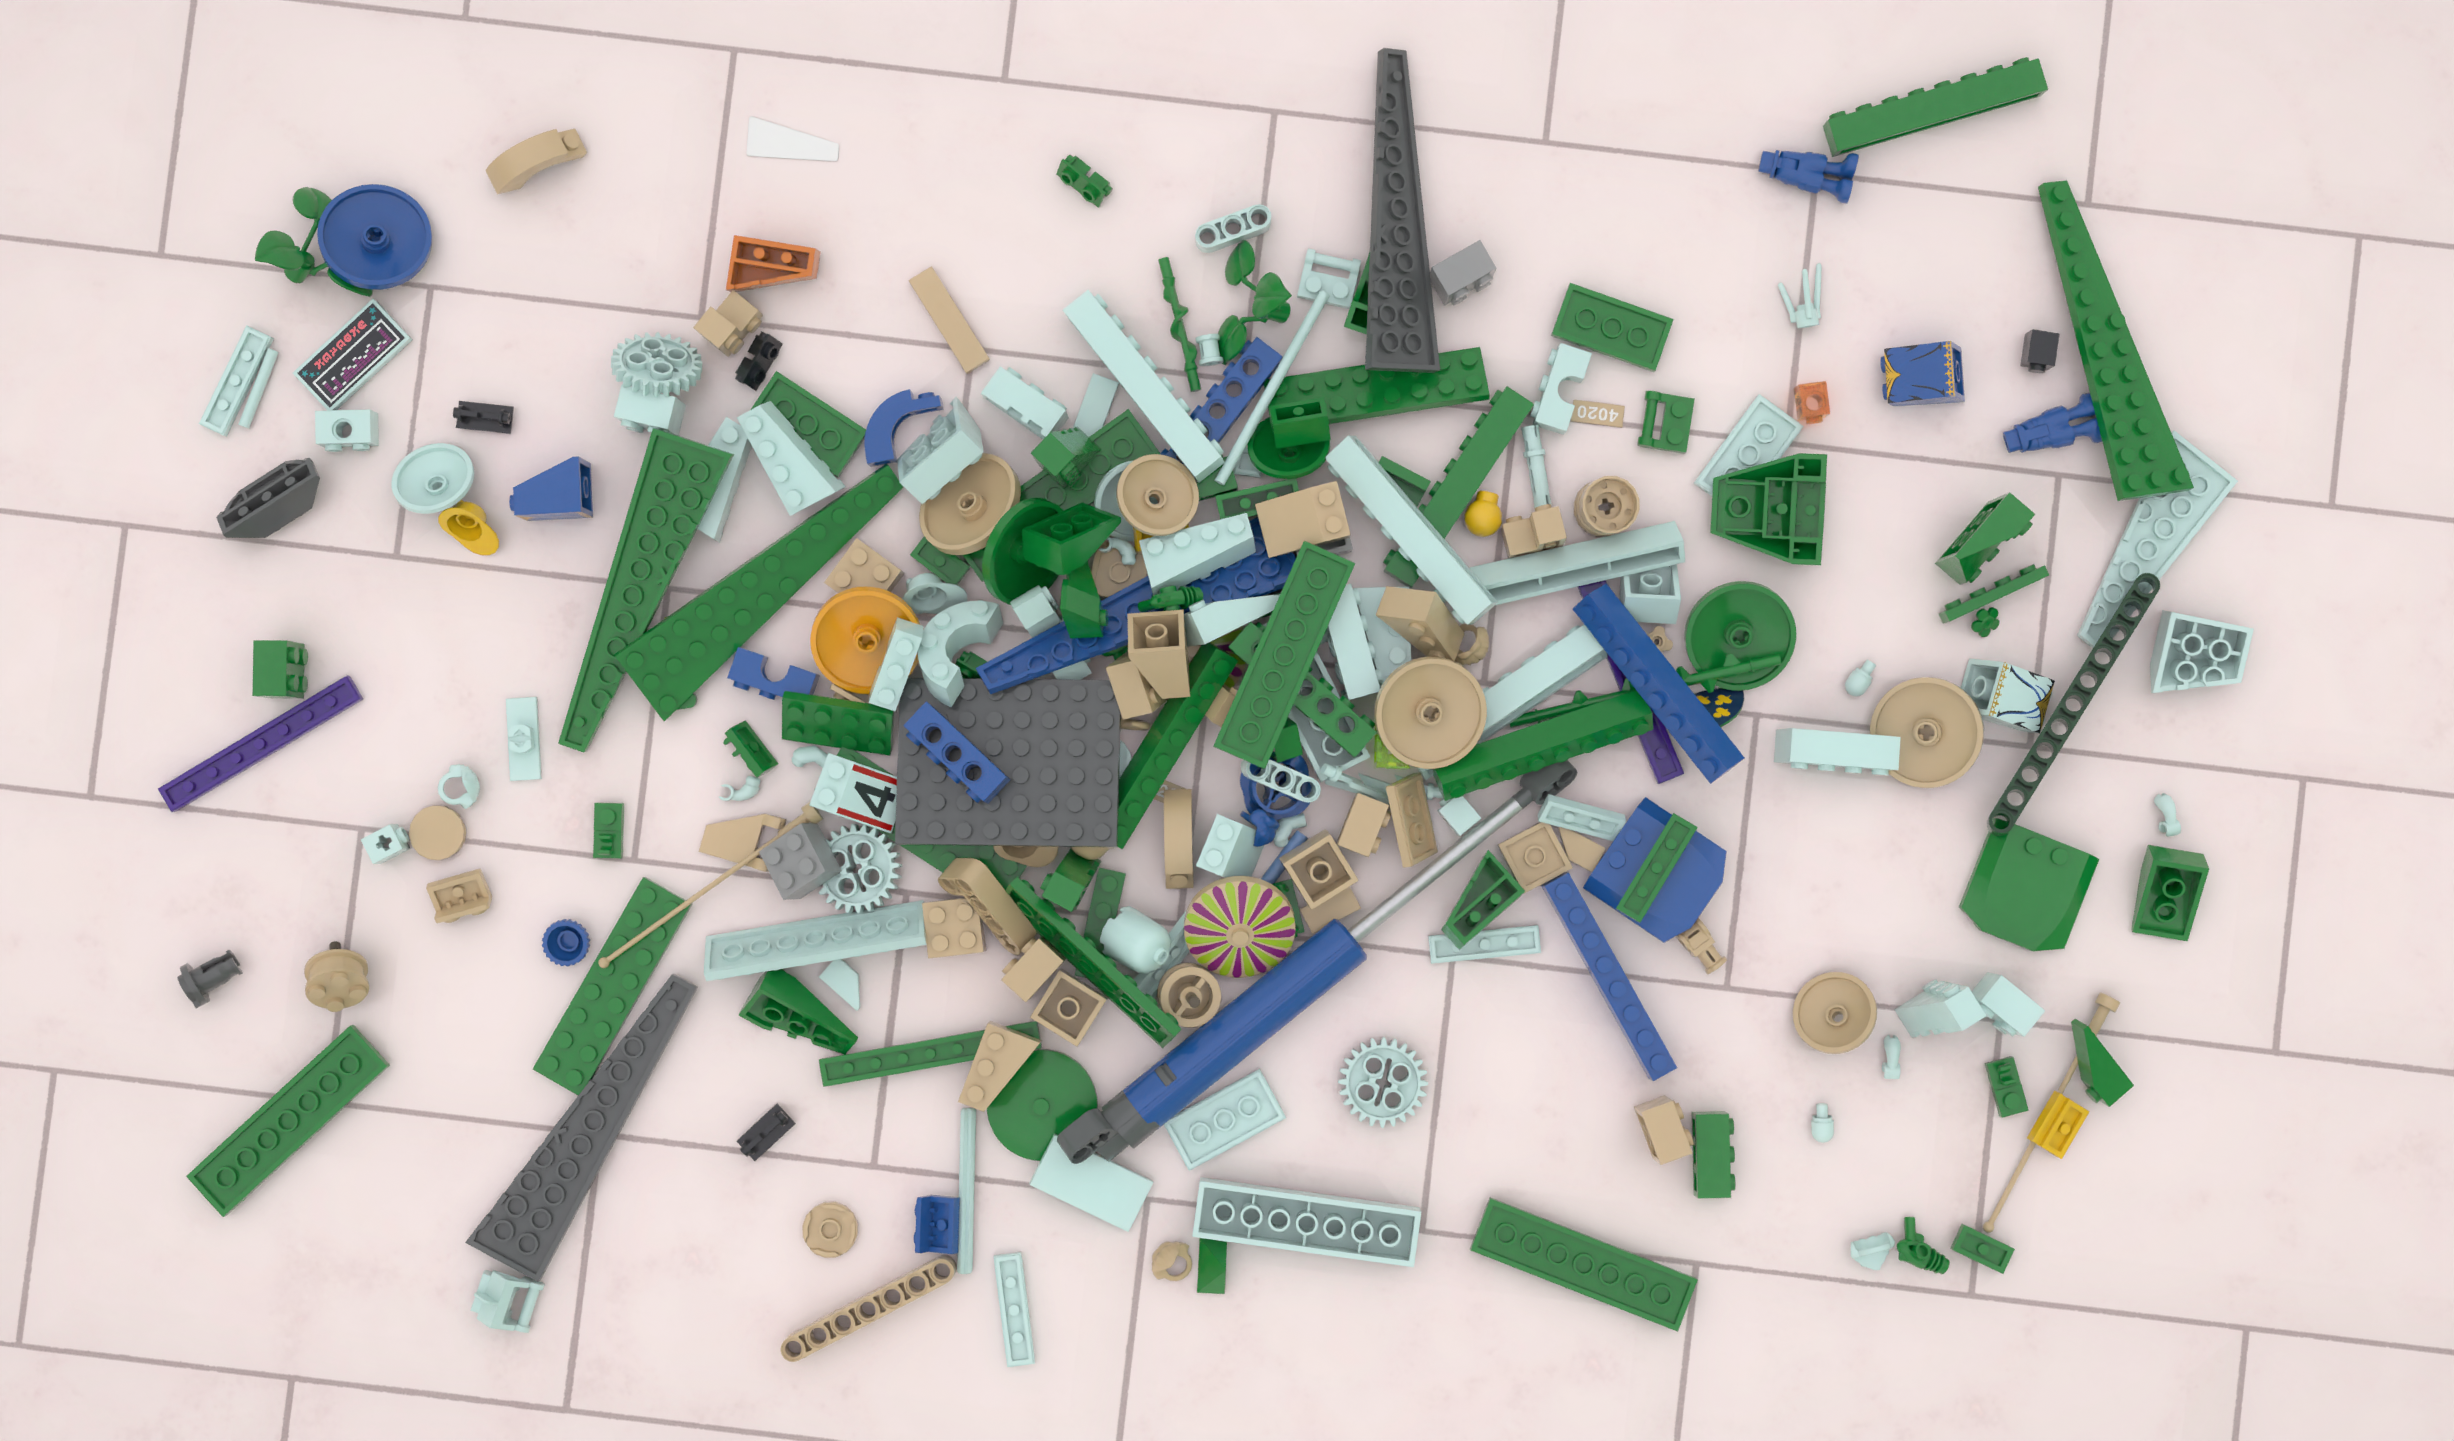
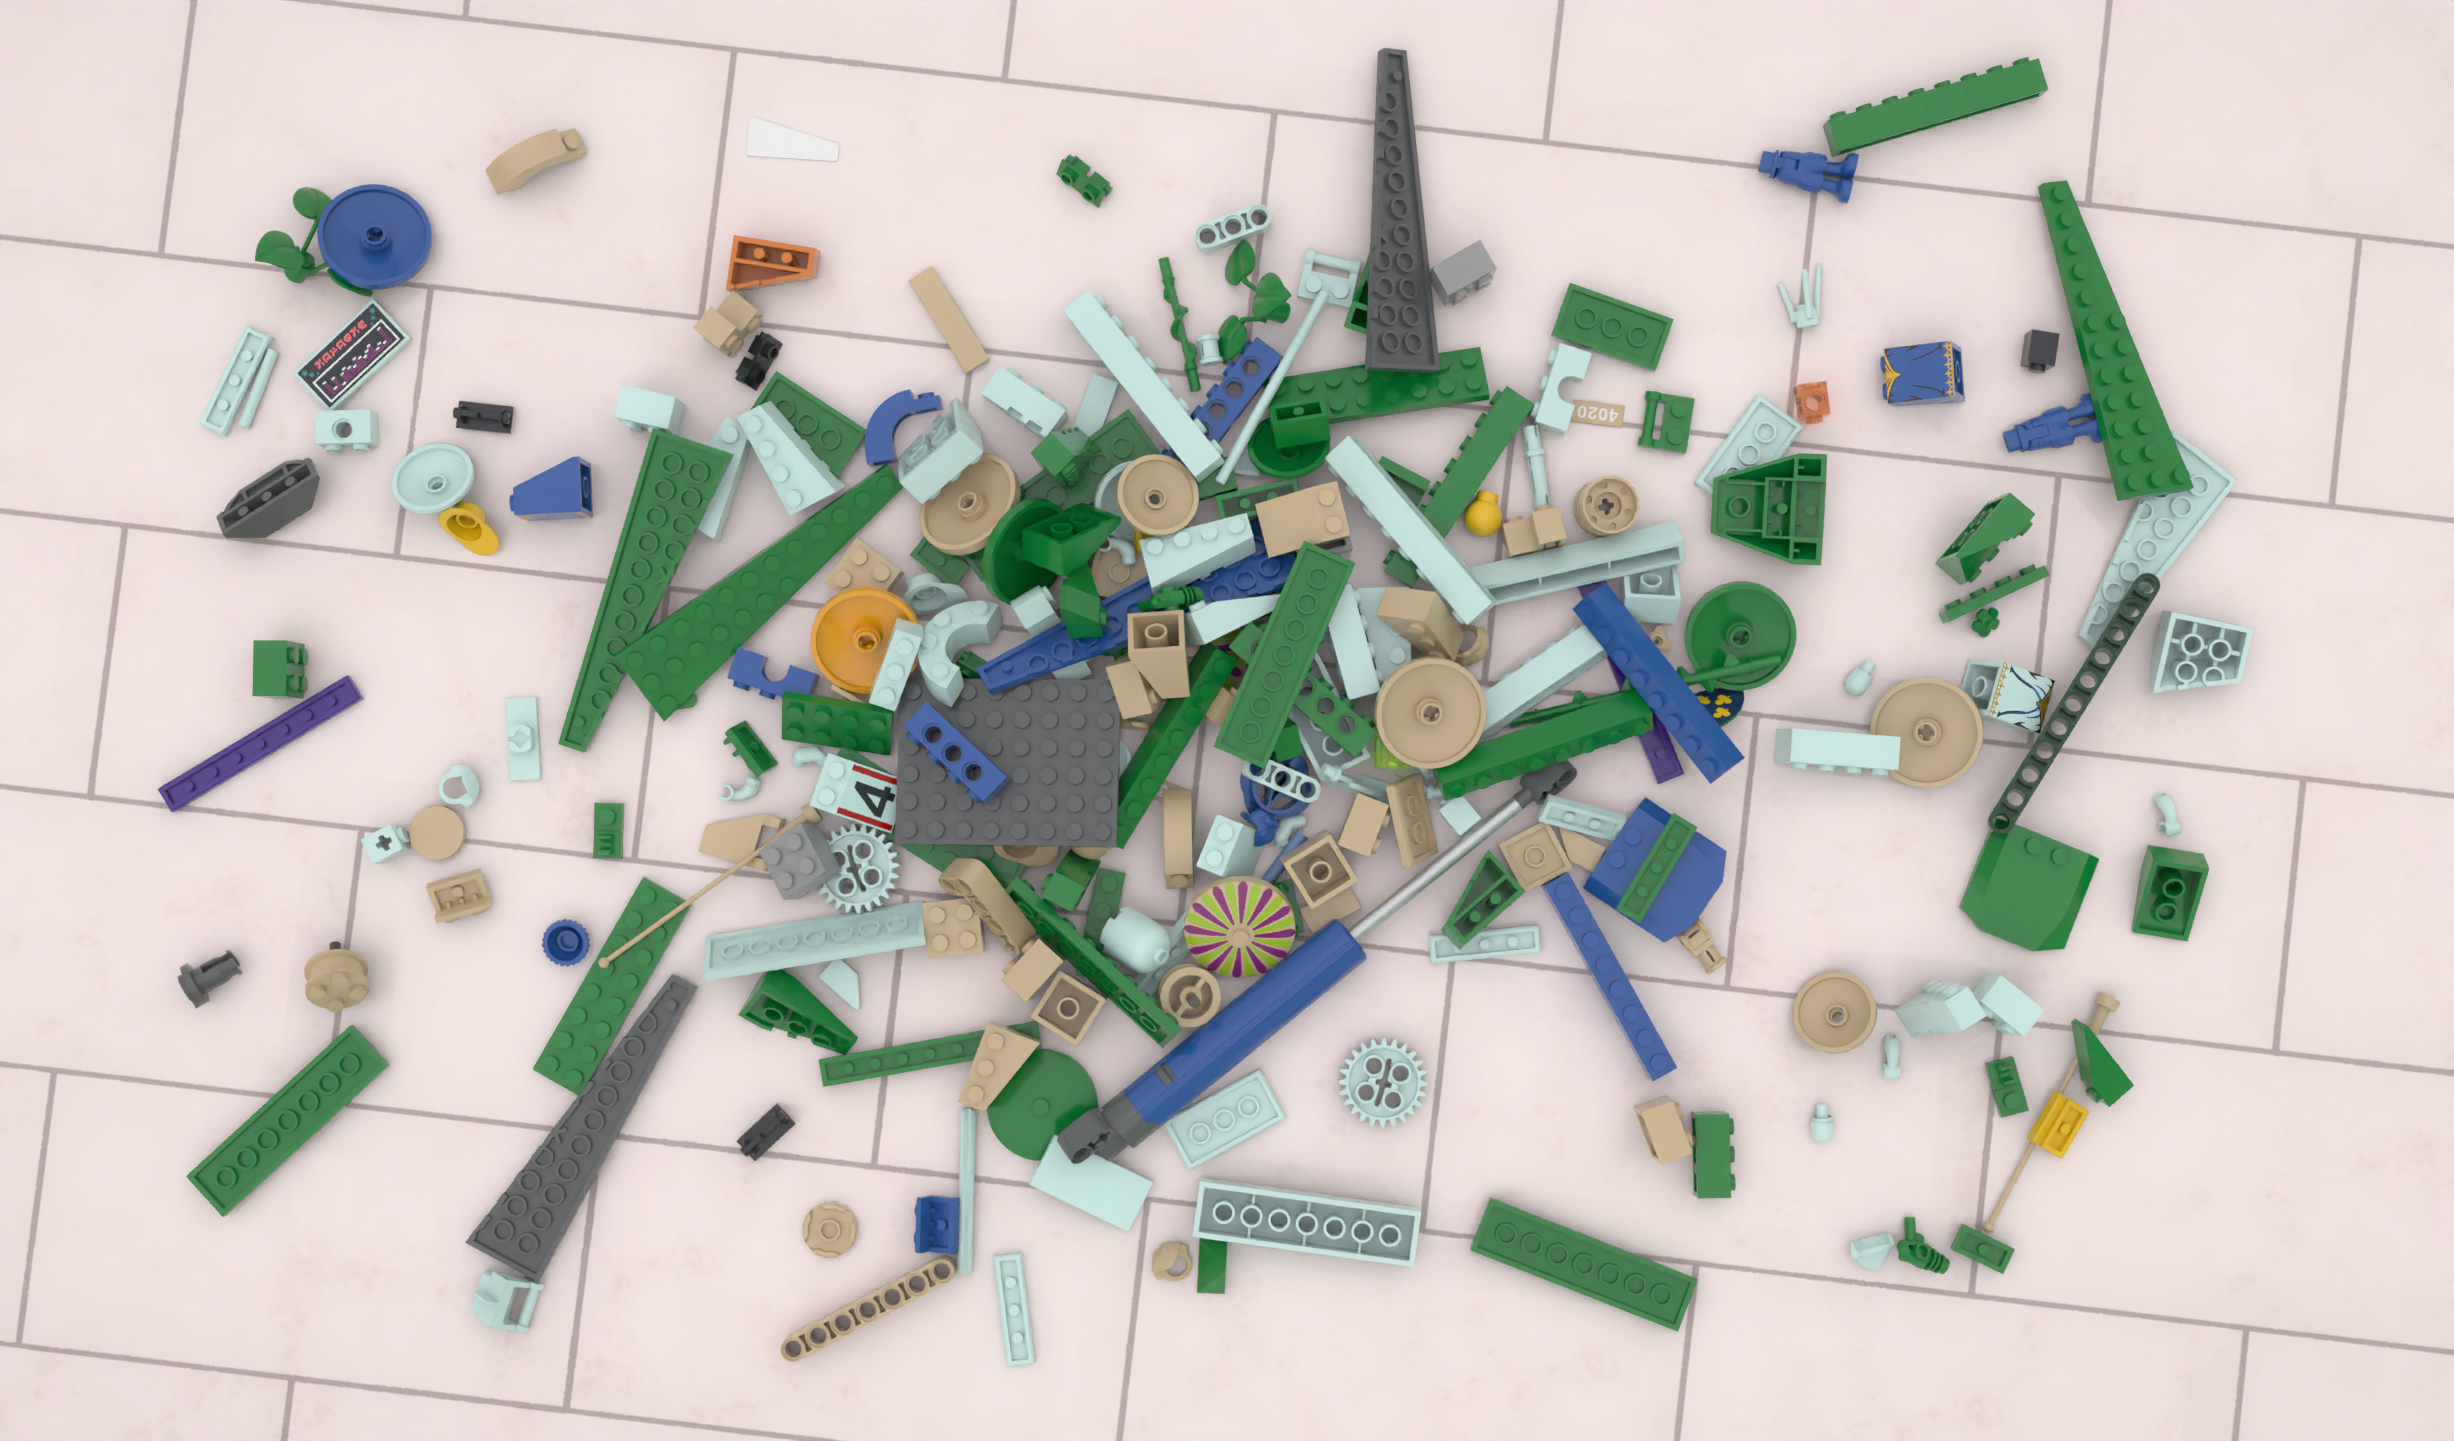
light aqua gear [611,332,702,397] -> none

